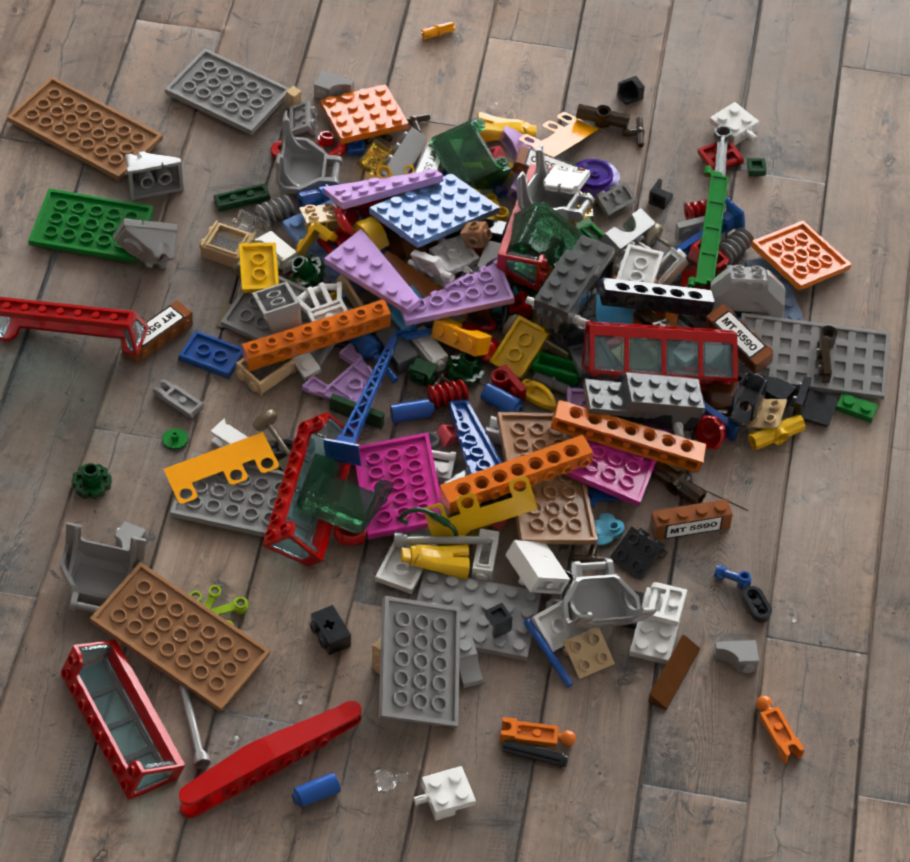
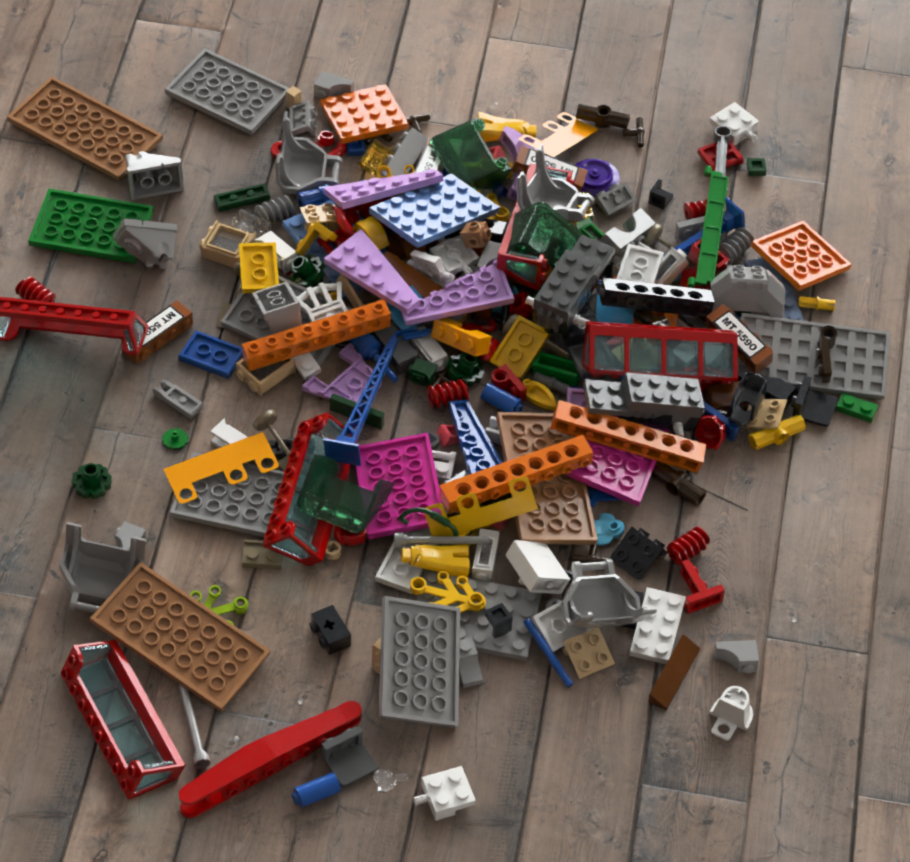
blue brick [390,399,434,423] -> none
light orange axle [421,22,455,40] -> none
orange plate [500,717,576,748] -> none
black axle [503,740,569,768] -> none
white plate [543,166,590,194] -> none
black panel [617,76,645,105] -> none
white plate [645,582,687,626] -> none
dark orange brick [650,499,733,540] -> none
blue bar [714,565,752,590] -> none
black plate [742,586,772,622] -> none
orange plate [756,695,804,764] -> none
none -> red piece [15,277,56,302]
none -> dark tan plate [242,539,284,570]
none -> dark grey bracket [322,726,377,787]
none -> tan bush [324,540,341,561]
none -> yellow plant [410,571,486,614]
none -> red piece [667,526,710,566]
none -> red bracket [680,559,725,614]
none -> white container [709,686,753,741]
none -> yellow axle [798,296,836,311]

